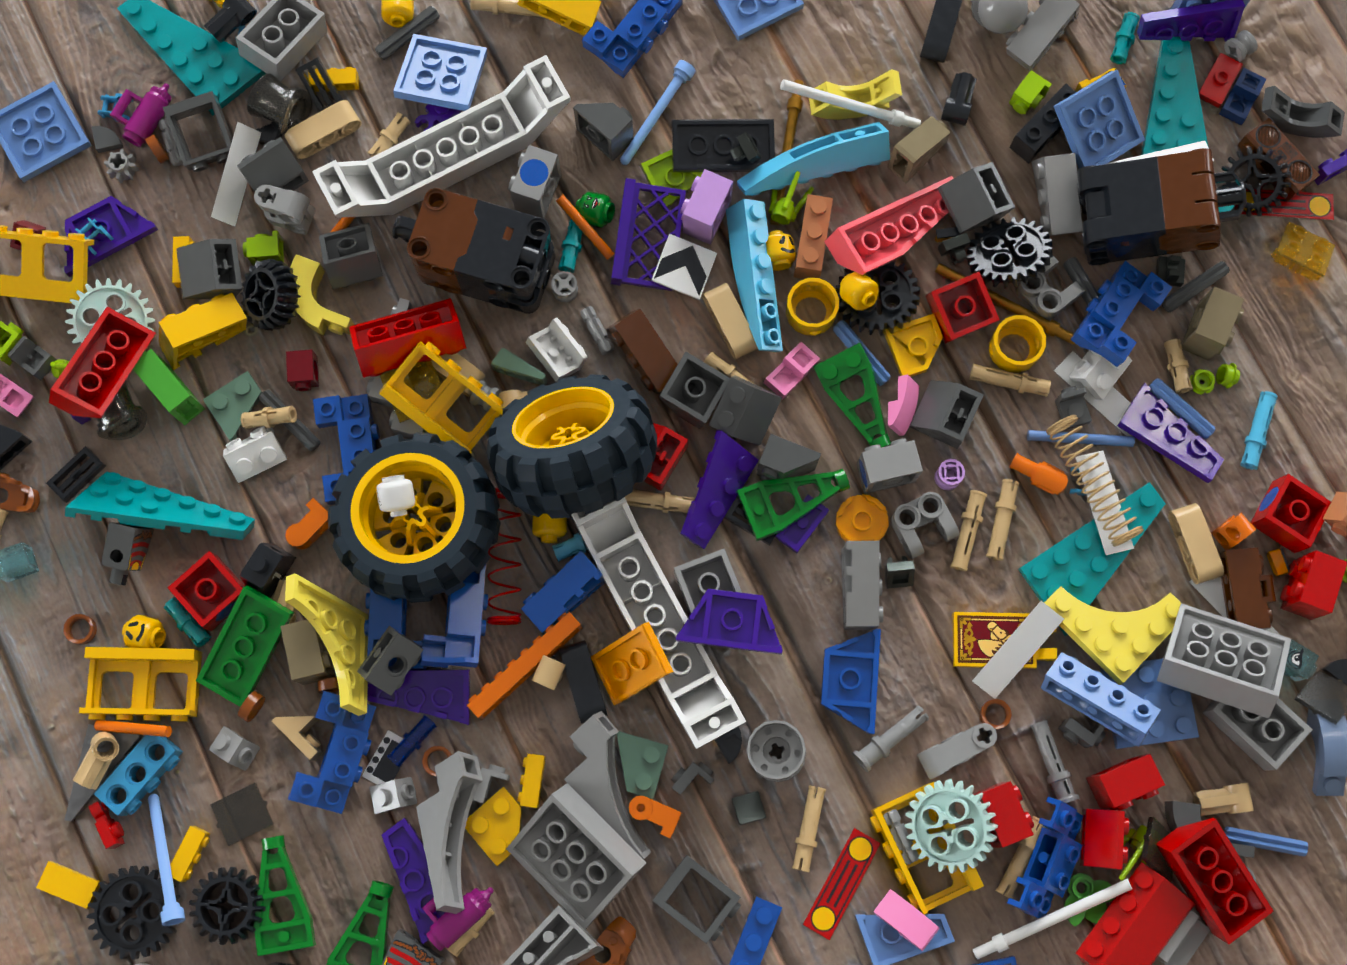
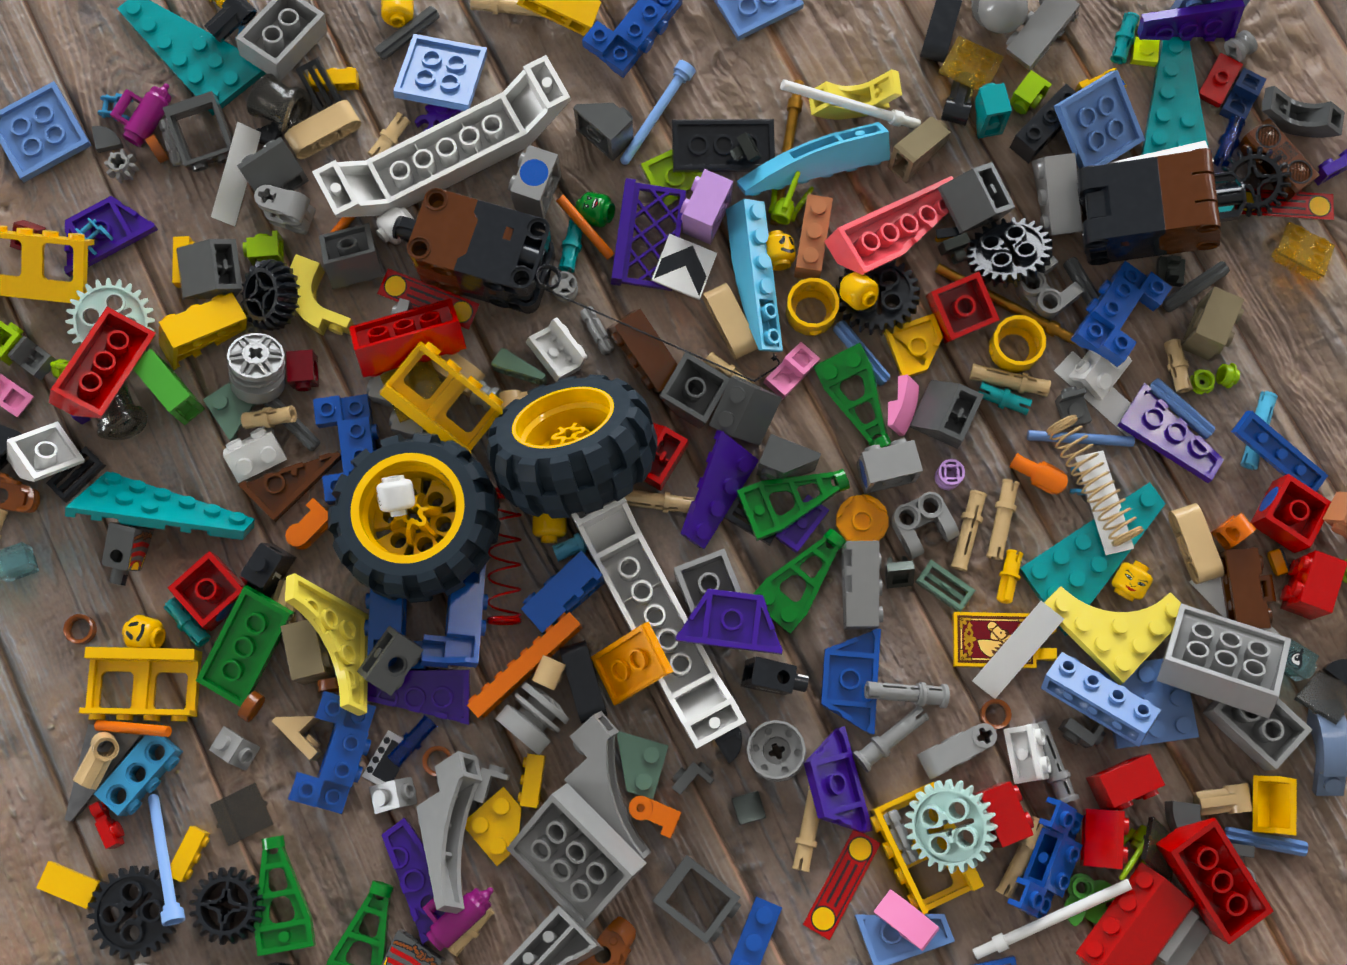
none -> white slope [7,421,85,482]
none -> light grey wheel [227,333,286,404]
none -> reddish brown wing [238,451,342,522]
none -> white head [376,206,414,245]
none -> sticker [377,268,480,330]
none -> light grey wheel [495,682,570,756]
none -> black piece [535,264,780,382]
none -> black torso [740,656,809,695]
none -> green plate [753,528,846,635]
none -> dark purple wing [804,726,873,833]
none -> light grey pin [864,681,950,709]
none -> sand green tile [915,560,976,612]
none -> clear yellow hinge [939,36,1004,91]
none -> teal slope [975,83,1012,139]
none -> teal pin [978,382,1032,416]
none -> yellow axle [996,549,1024,604]
none -> white bracket [1003,723,1051,784]
none -> yellow head [1112,560,1153,602]
none -> neon yellow plate [1130,25,1160,67]
none -> clear blue pin [1213,116,1245,167]
none -> blue plate [1231,411,1329,492]
none -> yellow panel [1252,775,1297,836]

